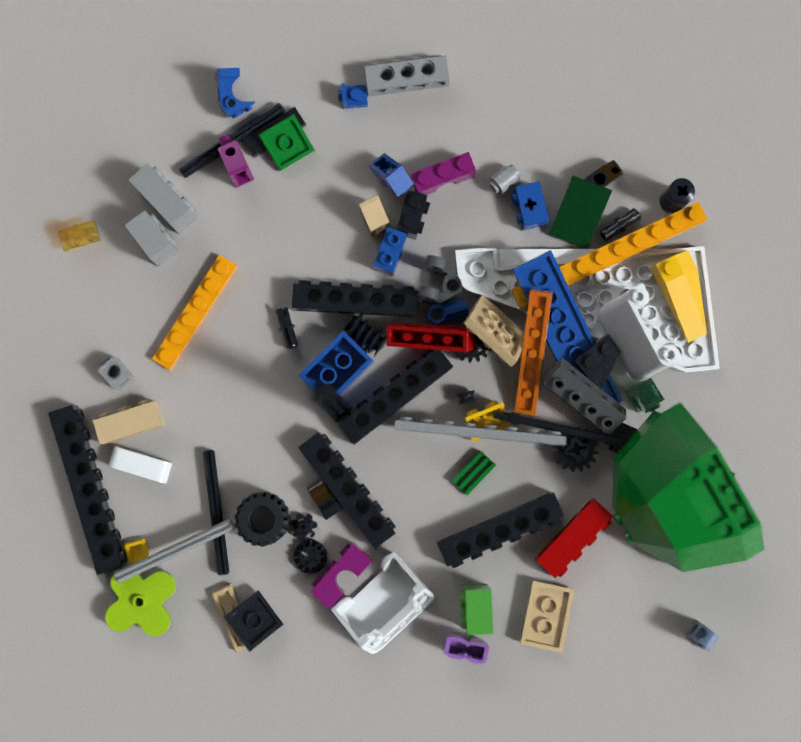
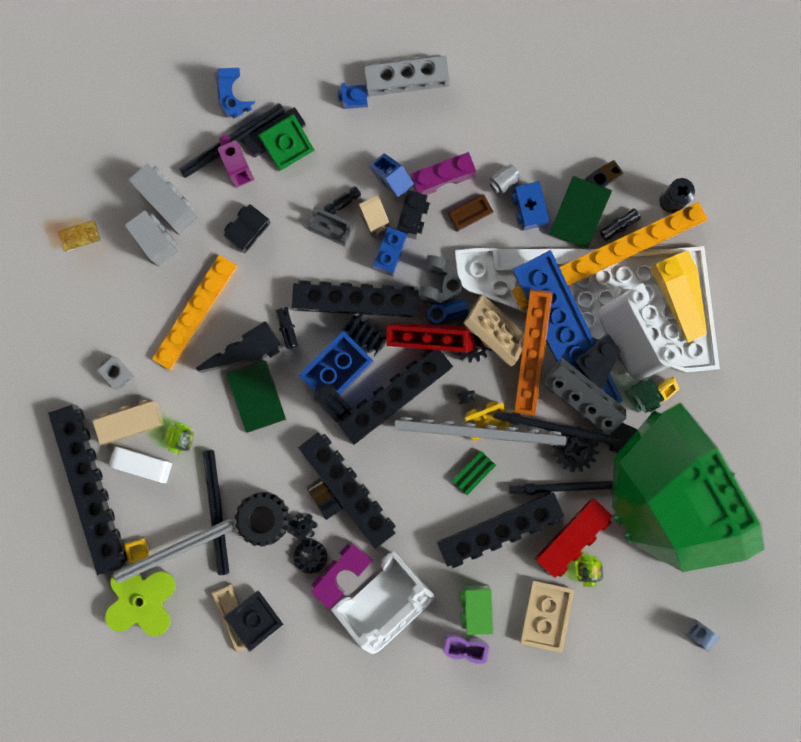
none -> clear neon green head [164,422,194,454]
none -> black wedge [196,321,283,373]
none -> black brick [224,204,271,254]
none -> dark green tile [227,361,287,433]
none -> dark grey hinge [307,206,353,246]
none -> black axle [324,186,361,215]
none -> reddish brown tile [448,194,494,232]
none -> black bar [508,481,613,495]
none -> clear neon green head [575,555,603,587]
none -> yellow slope [657,376,679,402]

